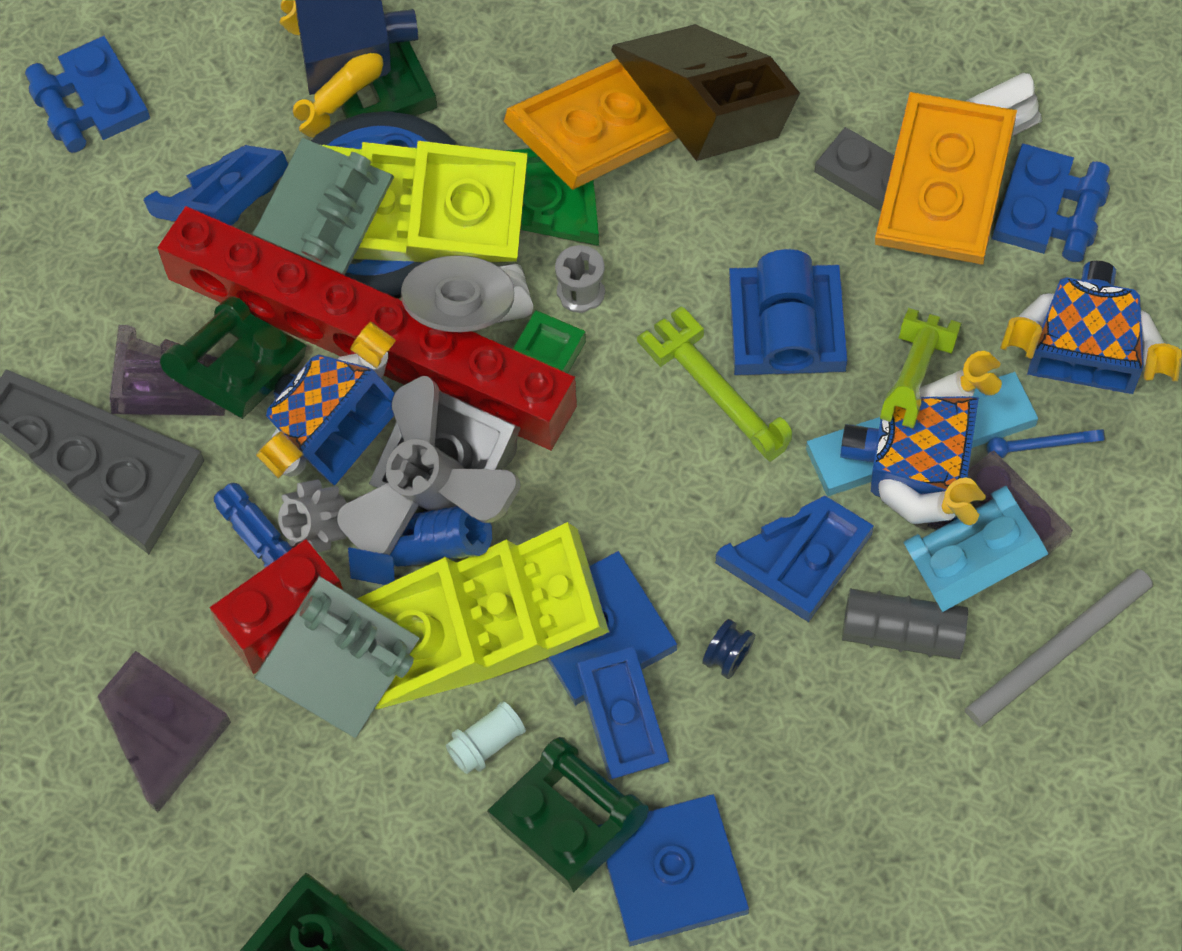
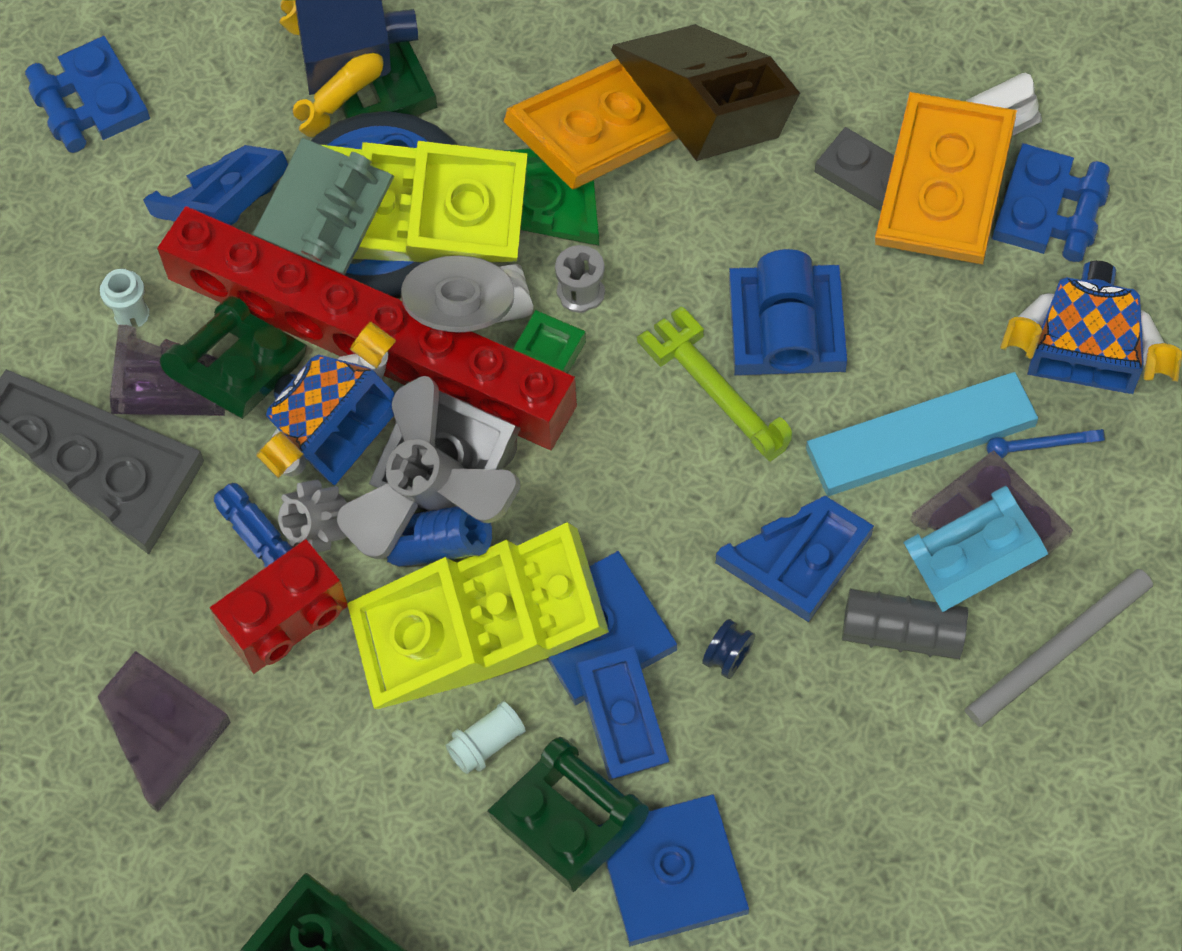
sand green hinge [254,576,420,738] -> none
blue sticker [348,547,395,585] -> none
torso [840,351,1002,525] -> none
lime hinge [879,308,962,429] -> none
none -> light aqua pin [100,269,149,329]

